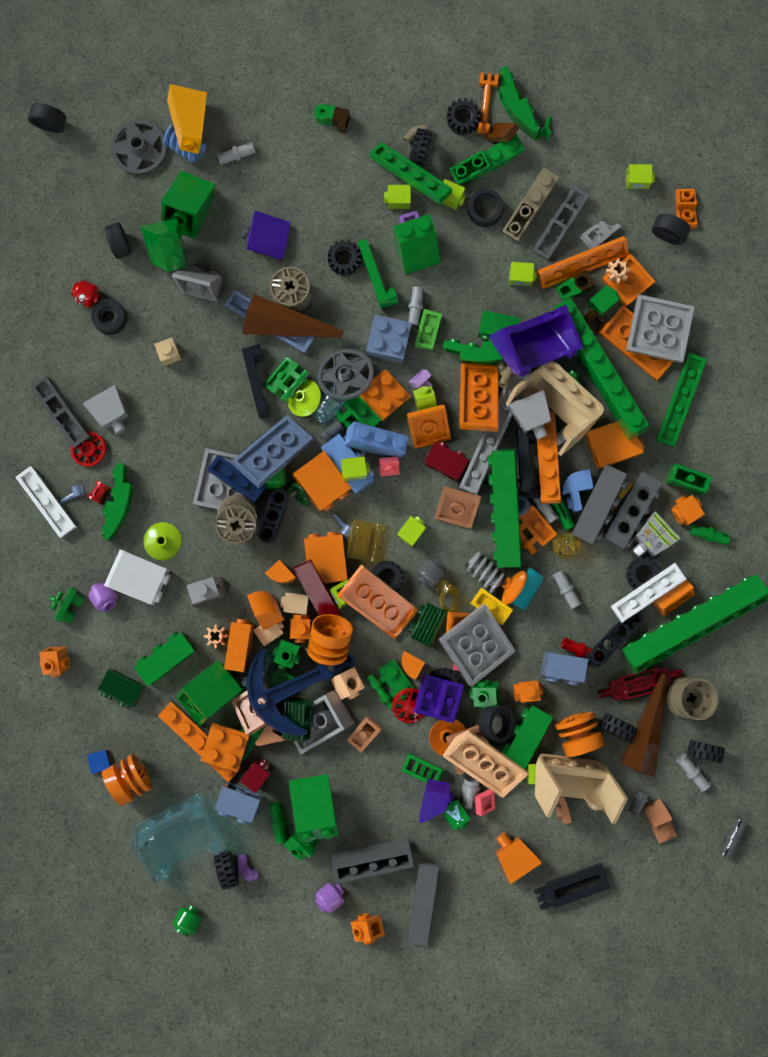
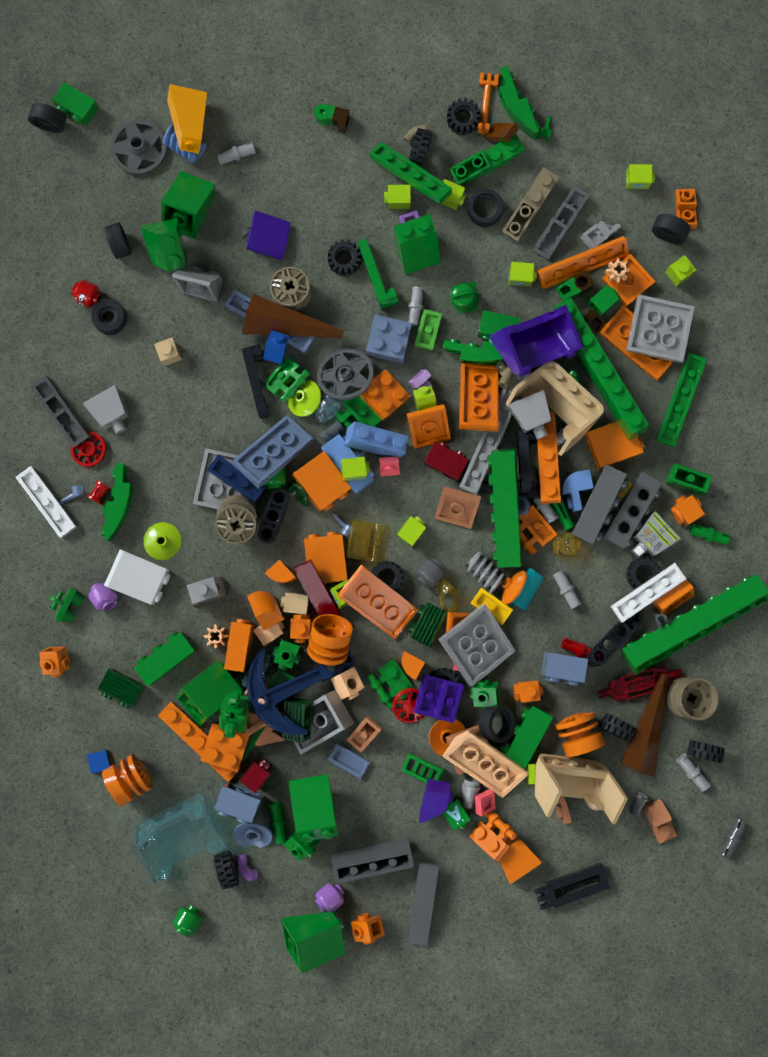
none -> green brick [52,82,99,126]
none -> green piece [219,688,250,738]
none -> sand blue dish [233,822,272,848]
none -> blue brick [263,330,290,365]
none -> green slope [281,912,346,974]
none -> sand blue tile [327,743,371,779]
none -> green piece [450,282,481,313]
none -> orange plate [469,812,517,862]
none -> dark grey hand [650,609,668,628]
none -> lime brick [665,255,696,287]

